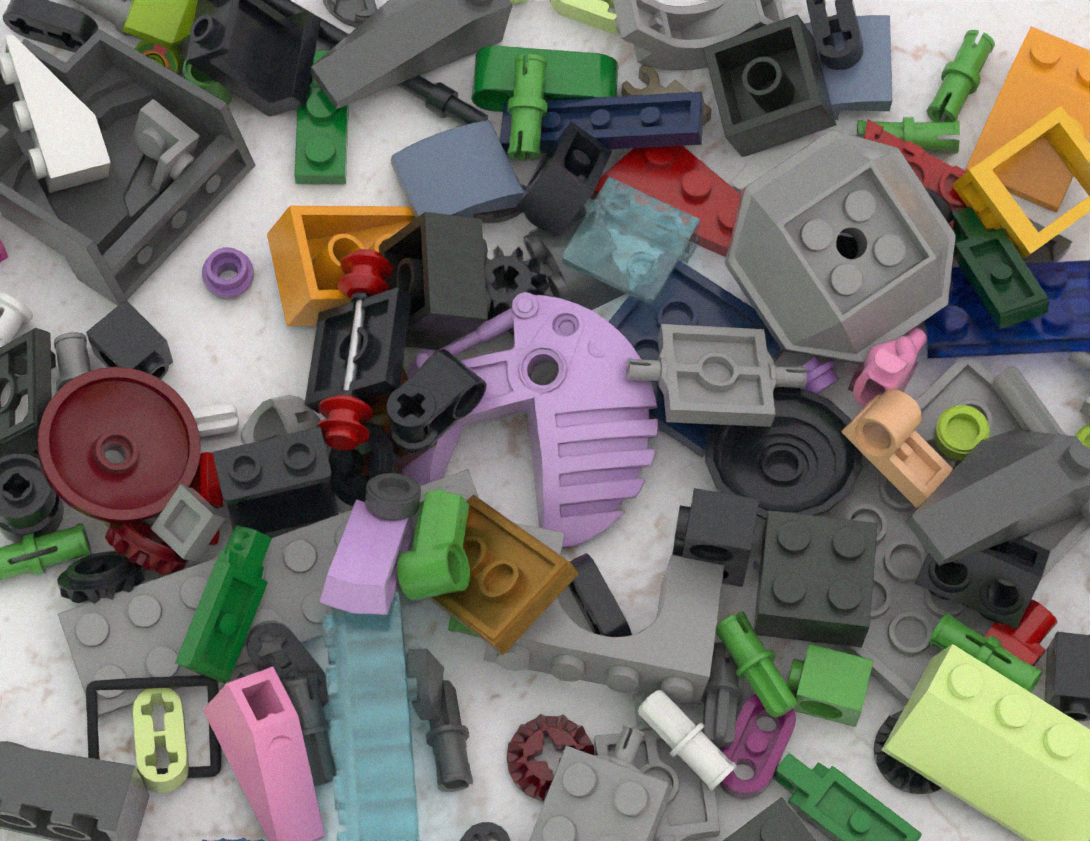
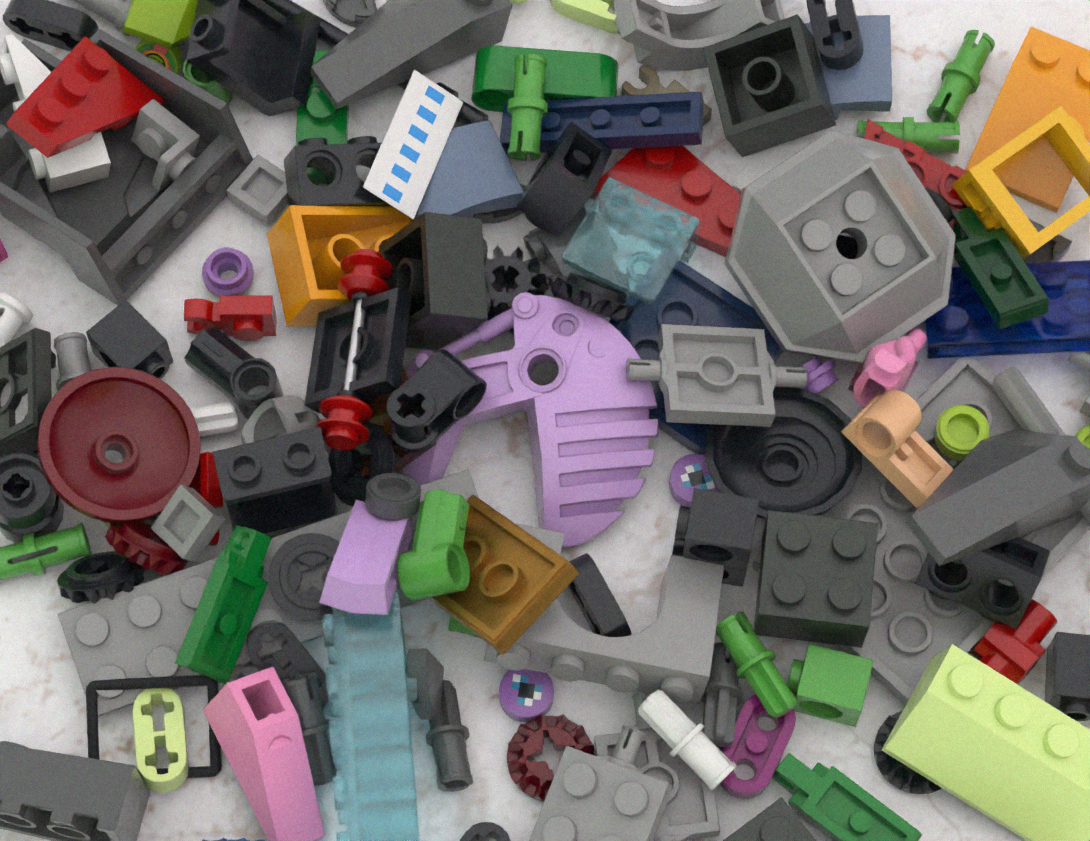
bright green pin [929,613,1043,693] -> none
none -> red wing [6,36,166,158]
none -> red plate [184,295,277,341]
none -> black piece [184,327,284,419]
none -> light grey plate [226,154,288,226]
none -> black gear [268,533,341,621]
none -> black brick [284,136,391,206]
none -> white sticker [363,69,463,219]
none -> medium lavender tile [499,669,554,722]
none -> black gear [552,272,634,321]
none -> medium lavender tile [669,454,721,507]

